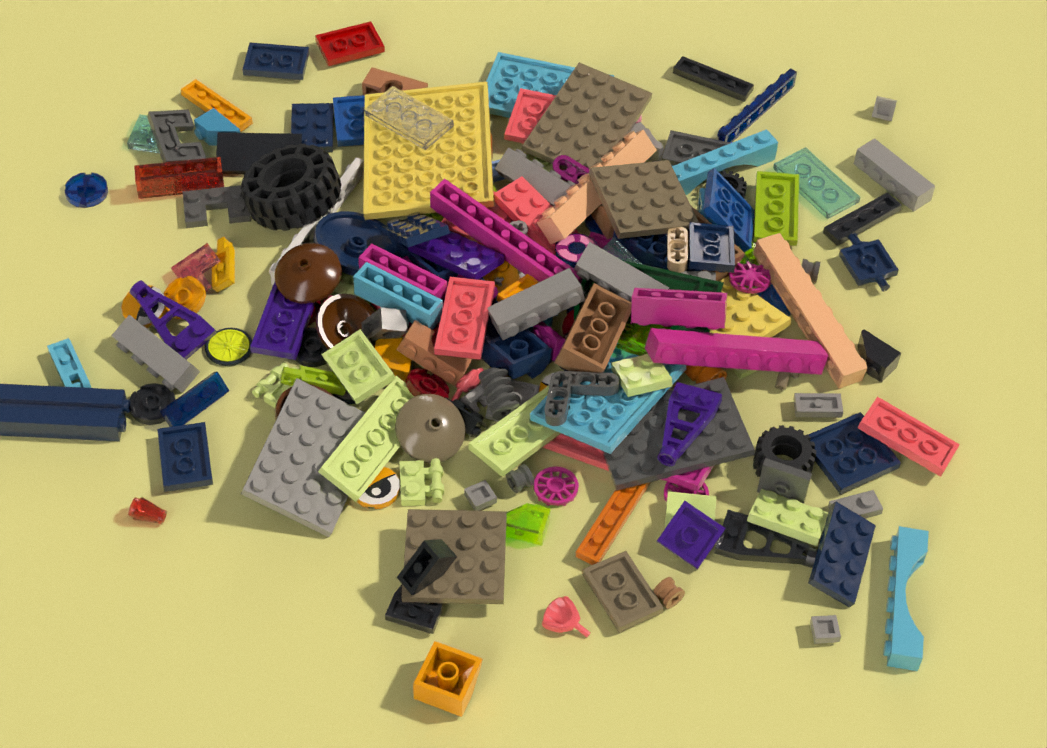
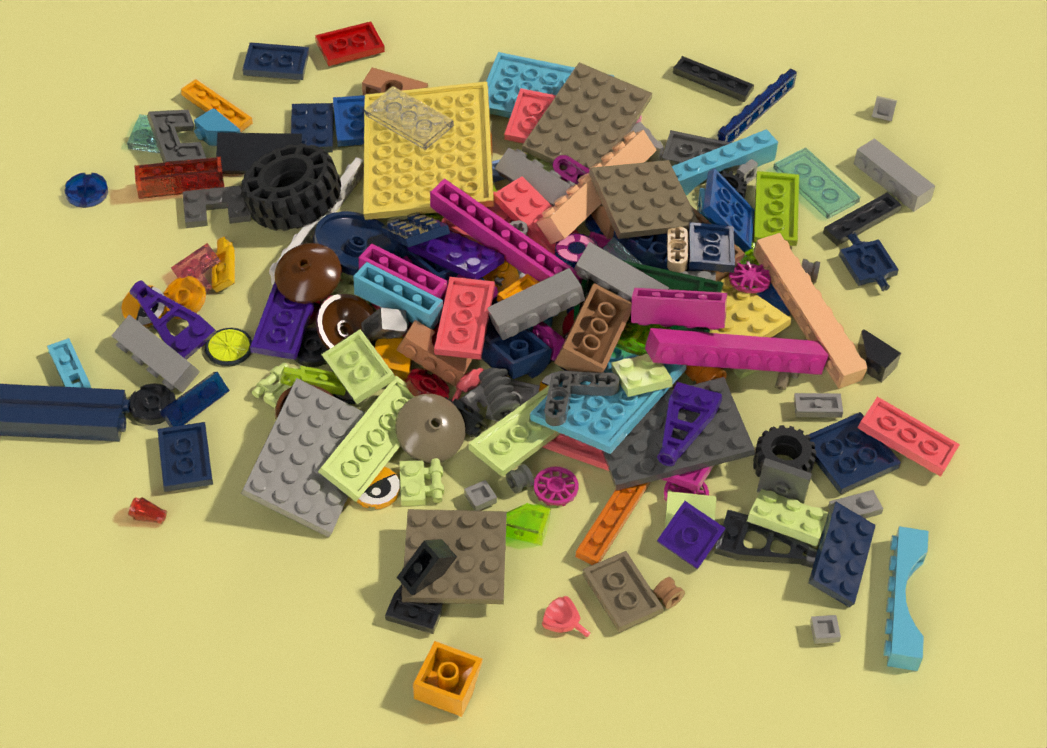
none -> light grey plate [736,159,758,184]

